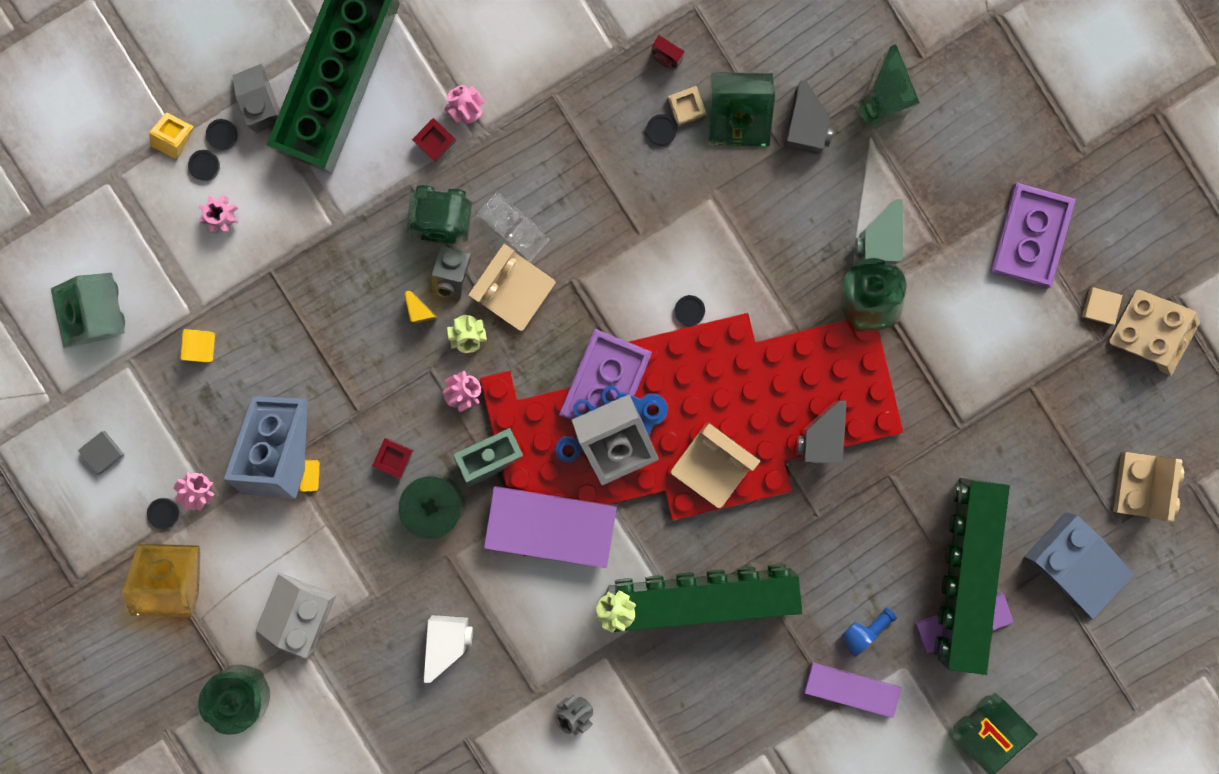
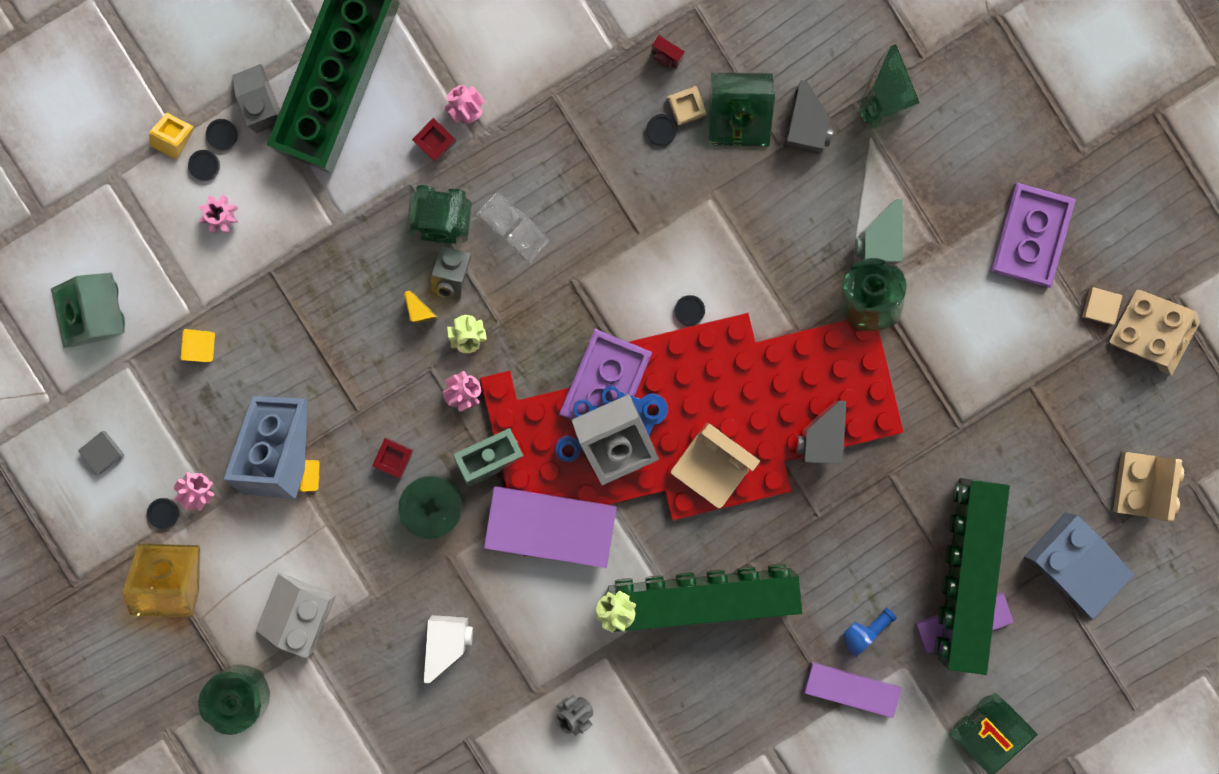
tan bracket [469,244,556,331] -> none

